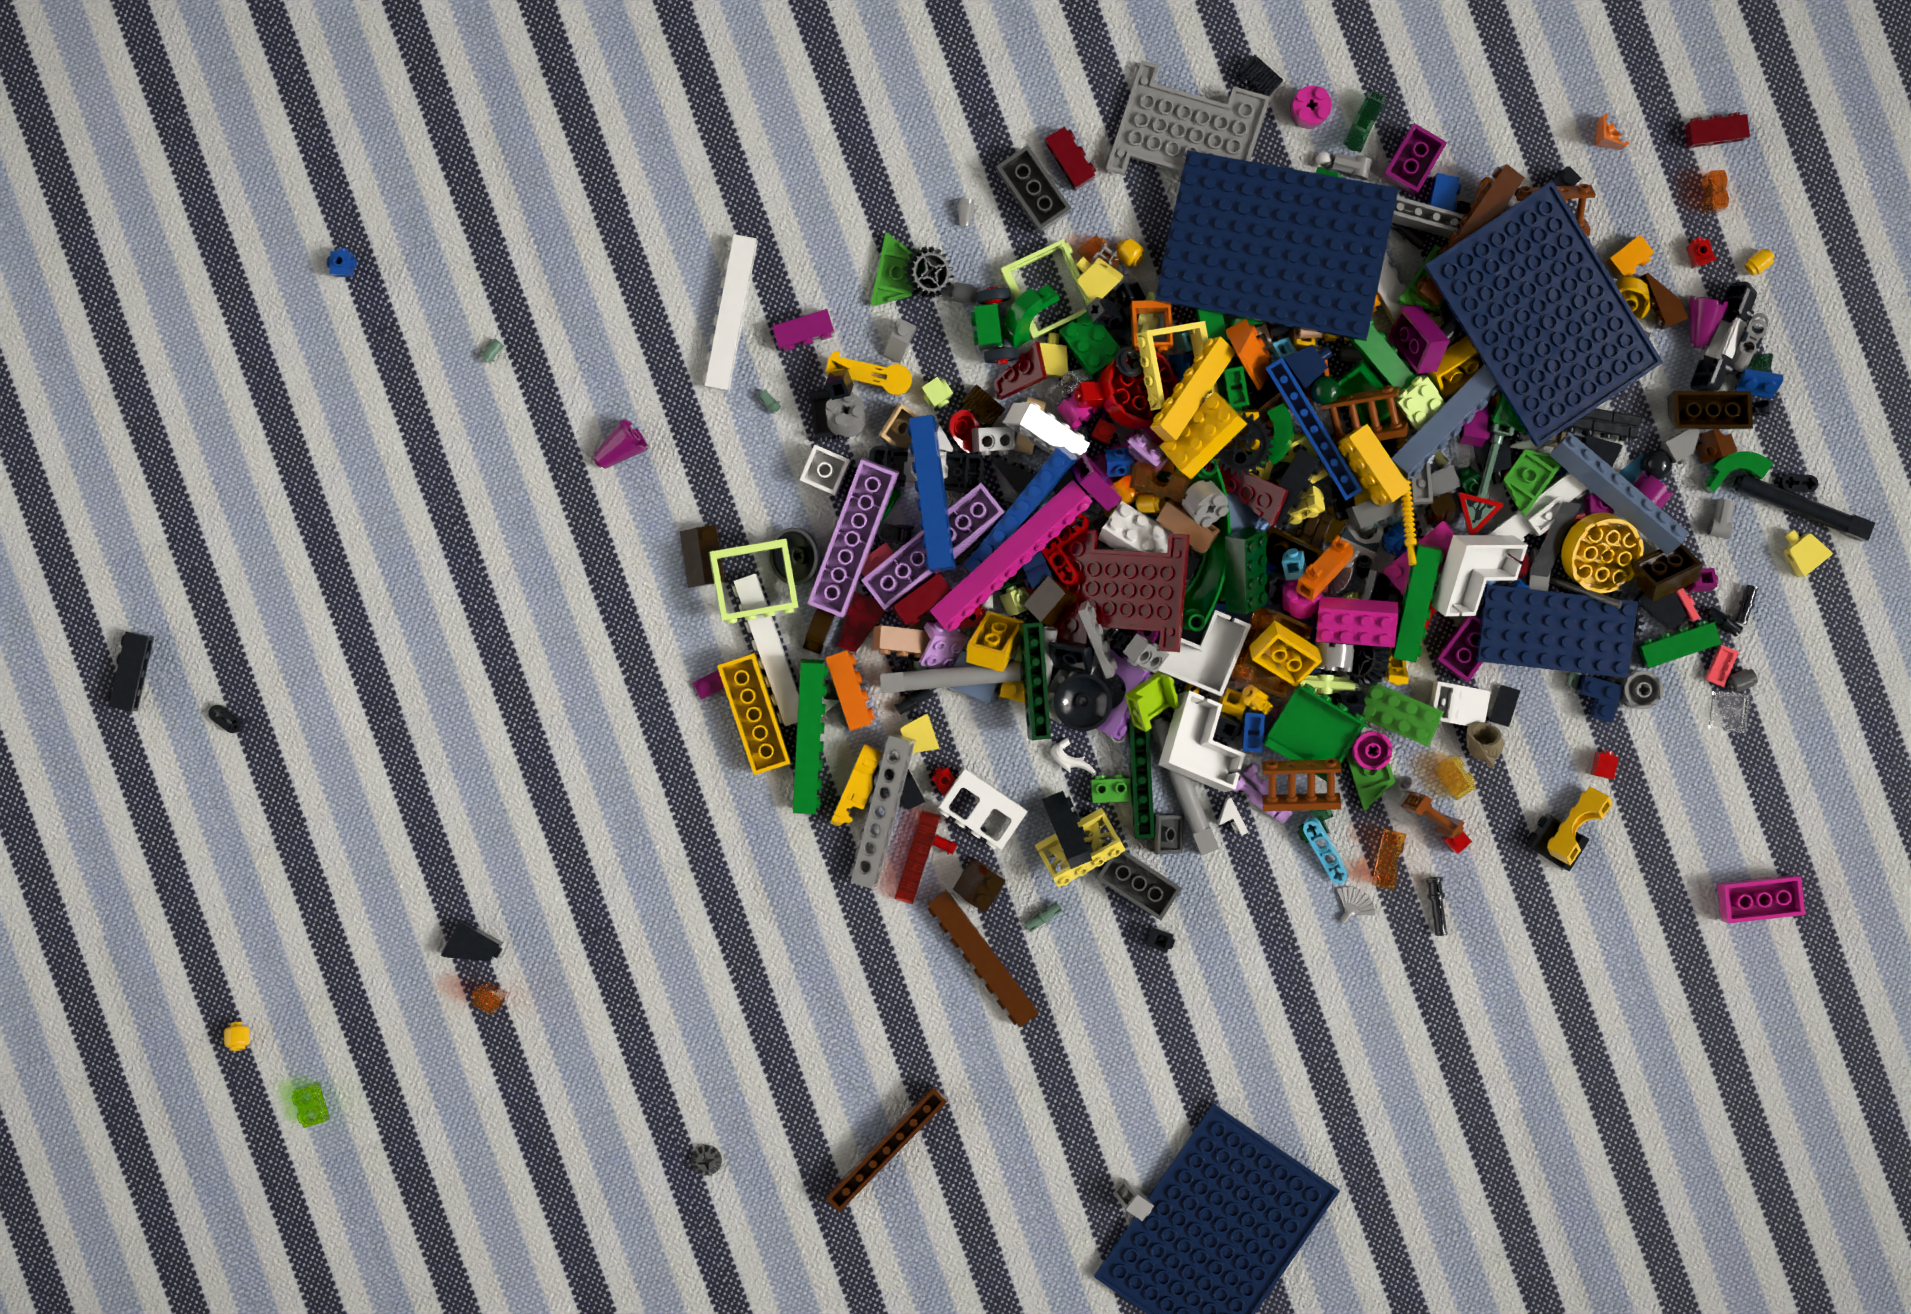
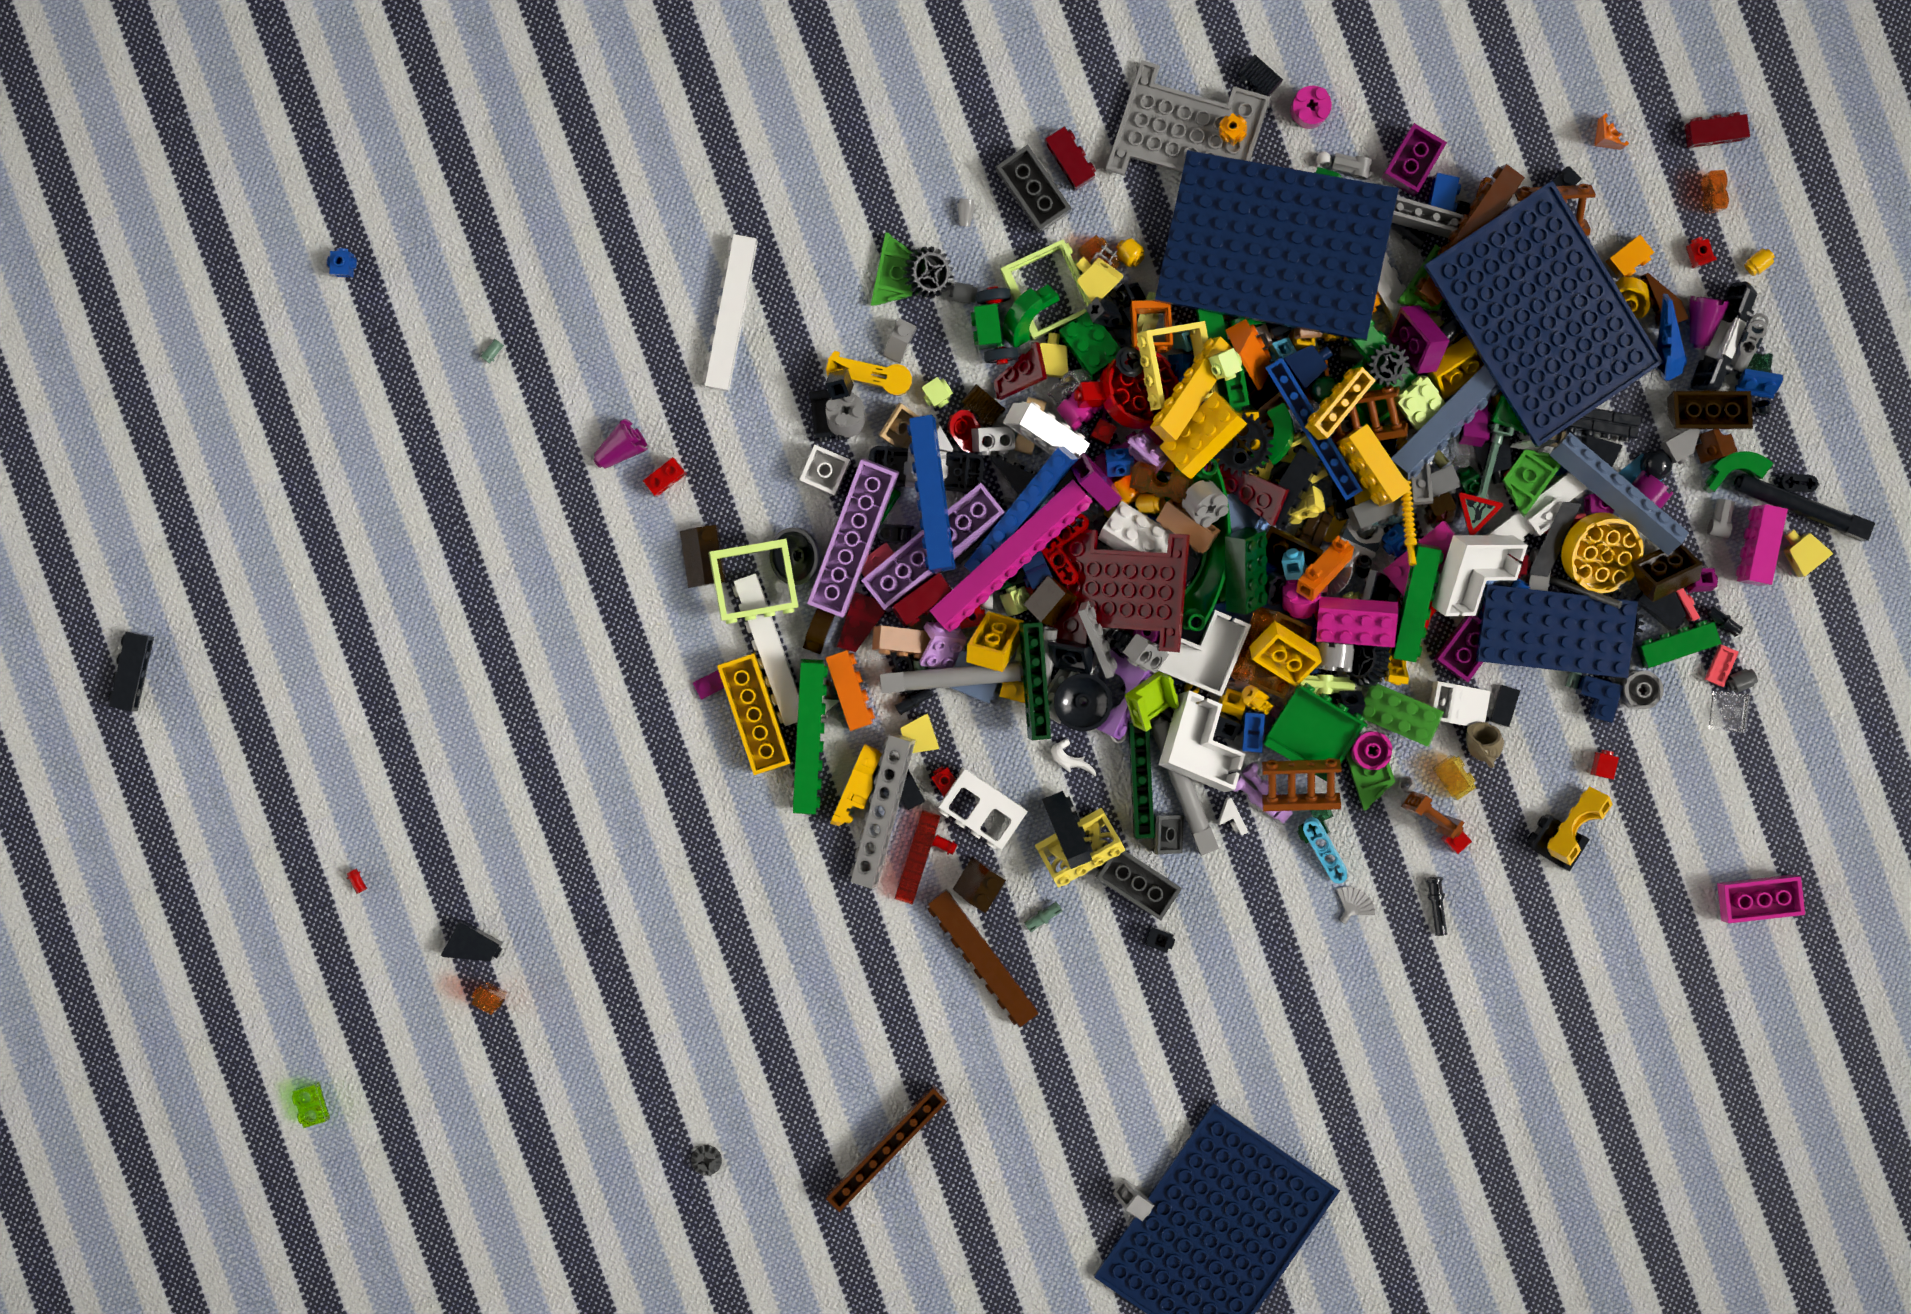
black beam [209,705,244,733] -> none
yellow head [224,1022,250,1051] -> none
sand green pin [757,389,781,414] -> none
magenta brick [772,309,835,352] -> none
bright green brick [1091,774,1131,803] -> none
clear green arch [1343,89,1387,153] -> none
clear orange arch [1372,828,1407,890] -> none
black pin [1735,585,1759,625] -> none
none -> red pin [346,868,368,894]
none -> red brick [643,457,687,497]
none -> yellowish green brick [1209,348,1242,381]
none -> light orange brick [1219,113,1247,146]
none -> yellow brick [1305,367,1376,440]
none -> black gear [1366,343,1410,386]
none -> blue wedge [1656,294,1687,381]
none -> dark pink brick [1736,504,1788,586]

